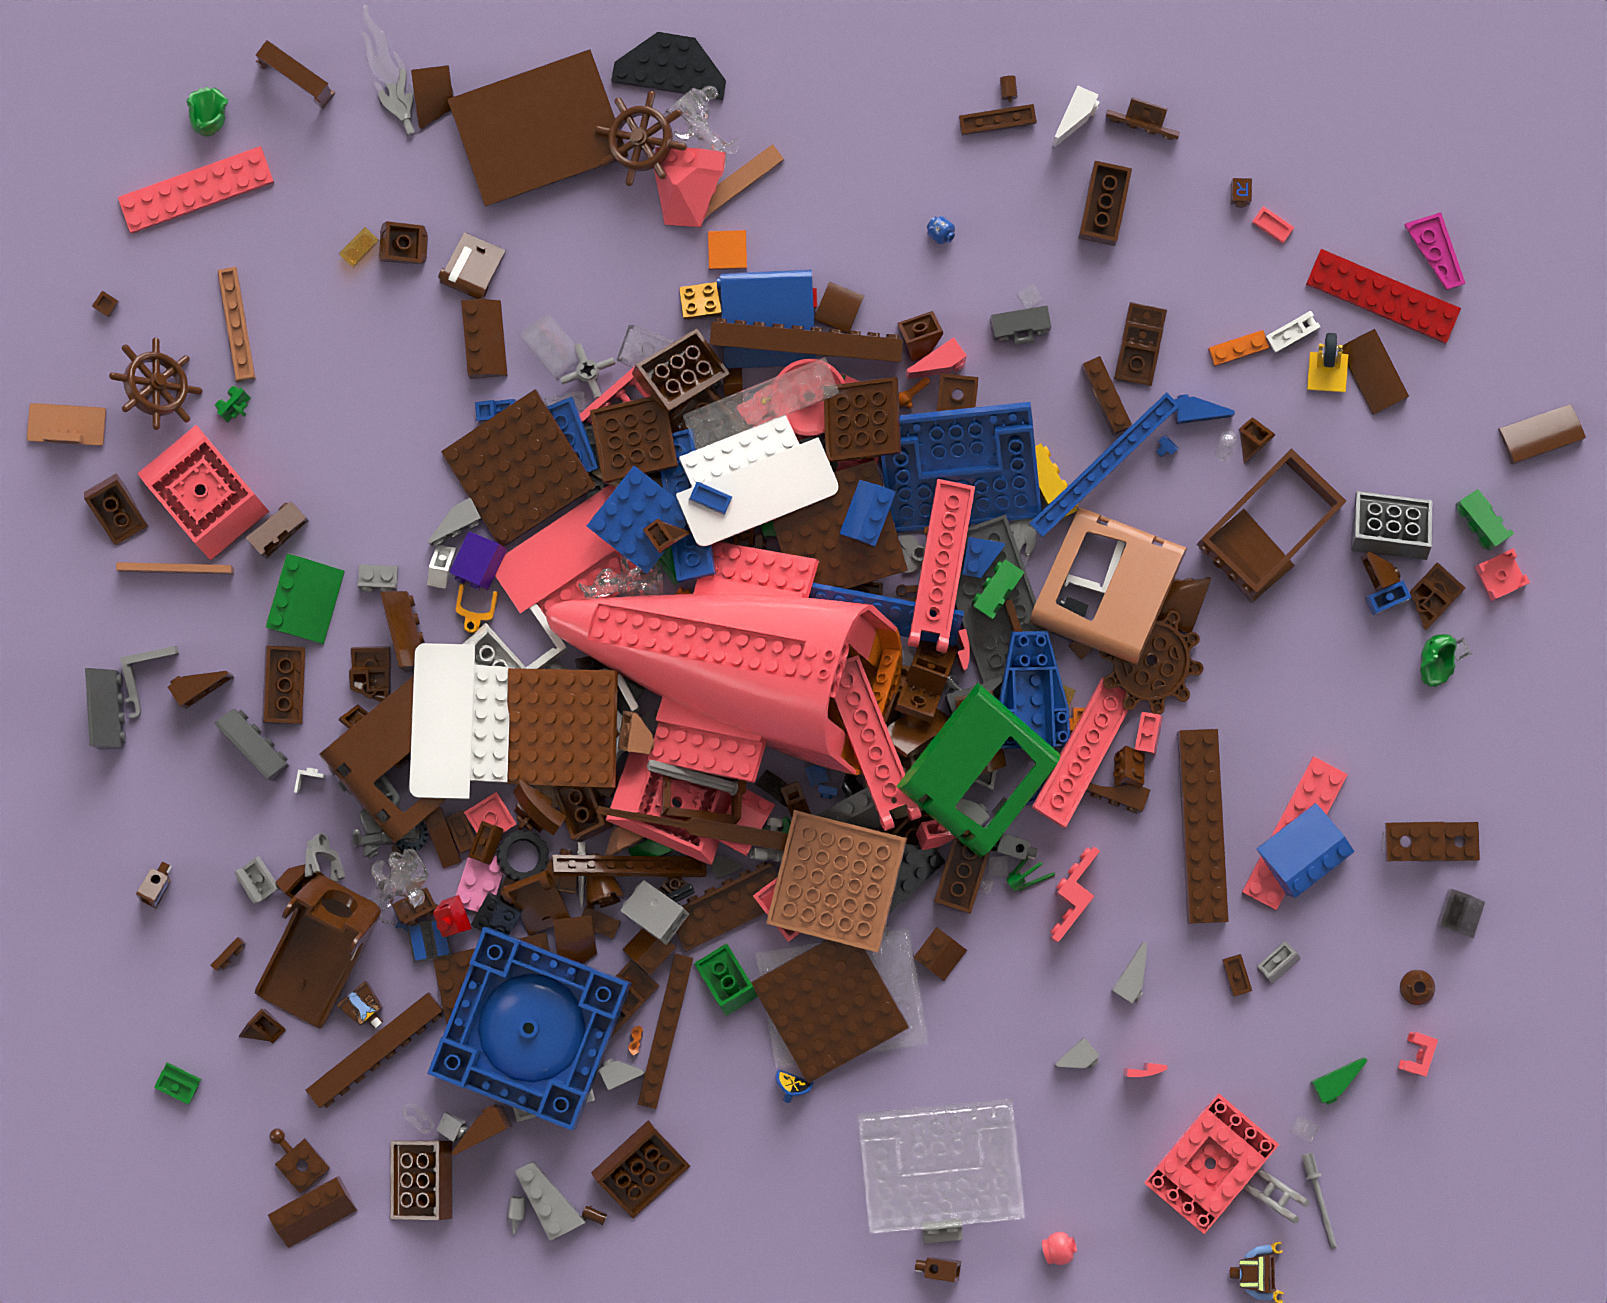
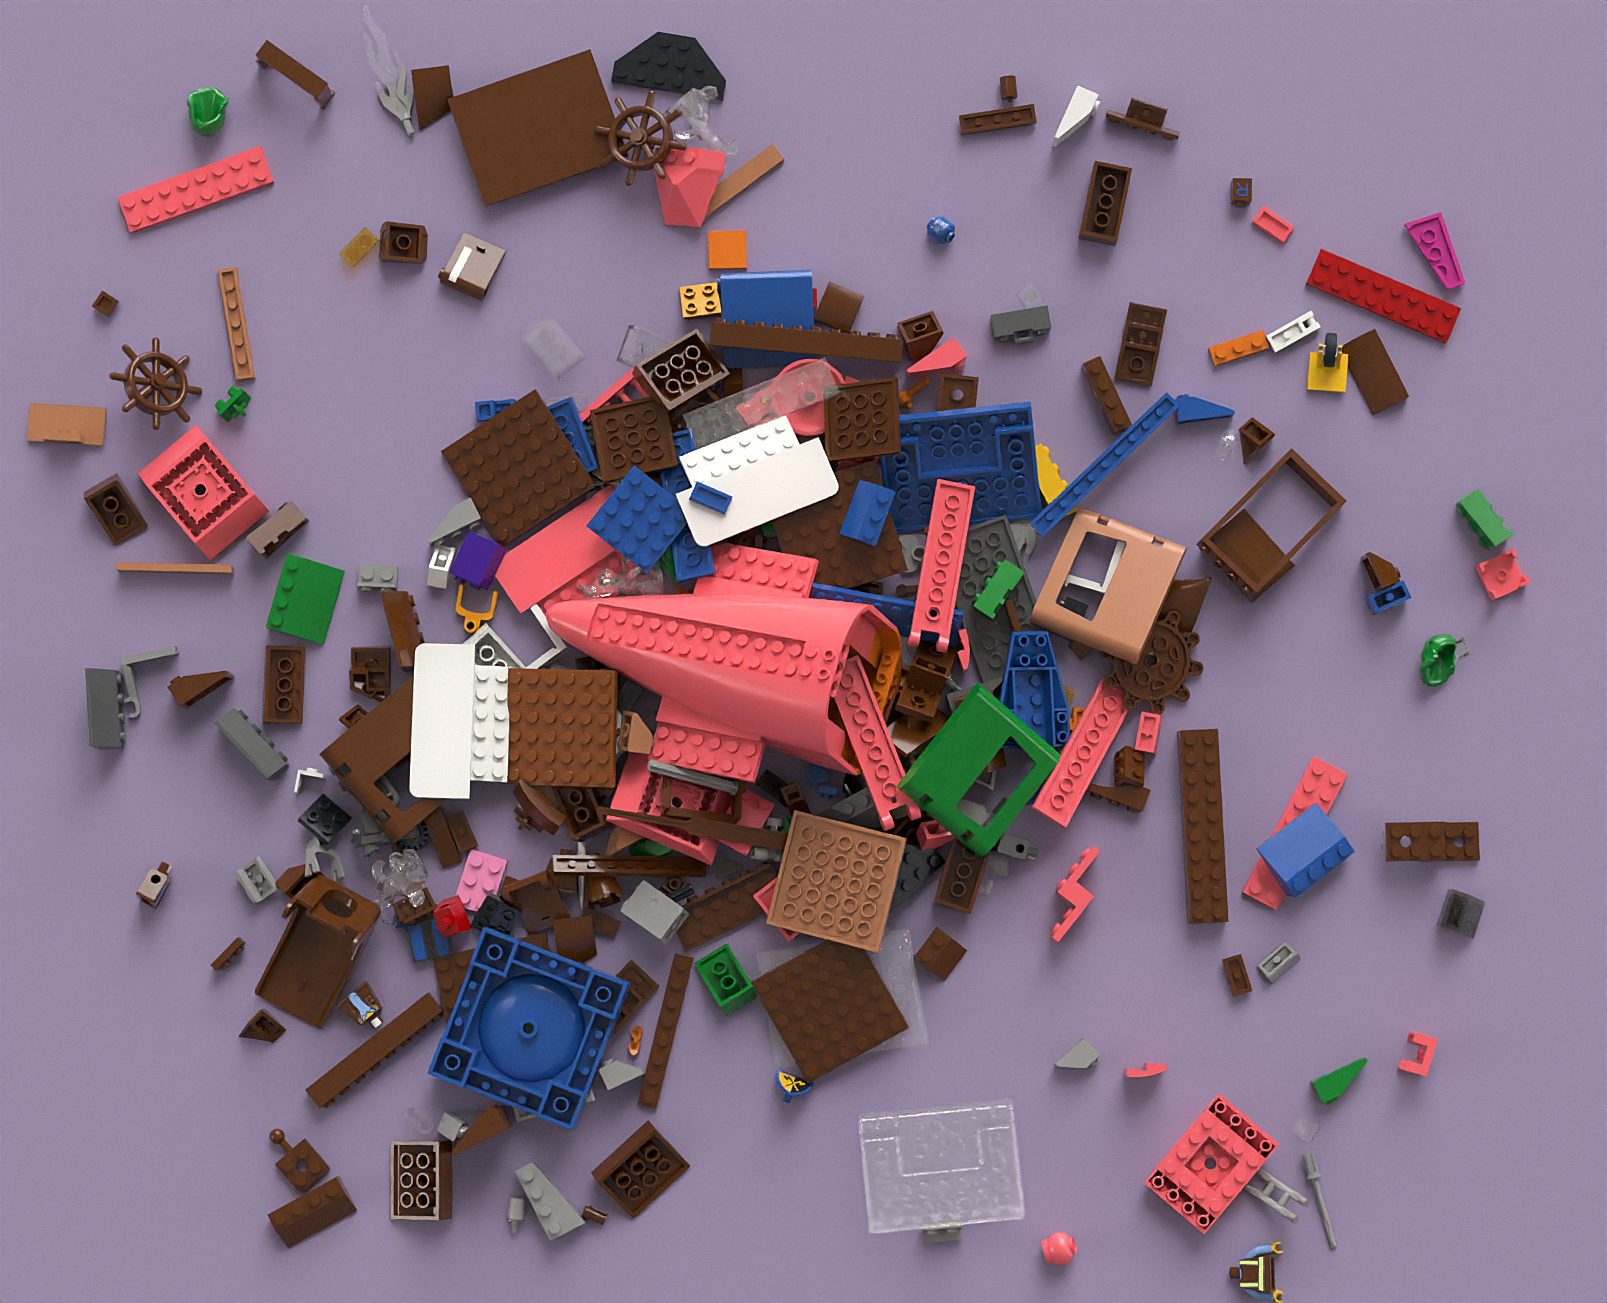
green plate [154,1062,202,1105] -> none
reddish brown slope [461,299,508,379] -> none
coral plate [464,792,517,833] -> none
reddish brown slope [468,821,504,865] -> none
black tyre [496,830,549,882] -> none
light grey bar [560,343,616,399] -> none
white tile [618,674,640,713] -> none
reddish brown slope [622,929,677,976] -> none
reddish brown slope [643,518,691,554] -> none
reddish brown torso [915,1257,962,1282] -> none
blue wing [962,537,1005,578] -> none
green plant [1006,857,1055,892] -> none
light grey slope [1111,942,1147,1003] -> none
blue tile [1156,435,1179,457] -> none
dark grey slope [1351,491,1432,560] -> none
reddish brown piece [1400,970,1435,1005] -> none
reddish brown slope [1410,562,1466,630] -> none
slope [1499,404,1586,465] -> none
none -> black plate [297,794,352,845]

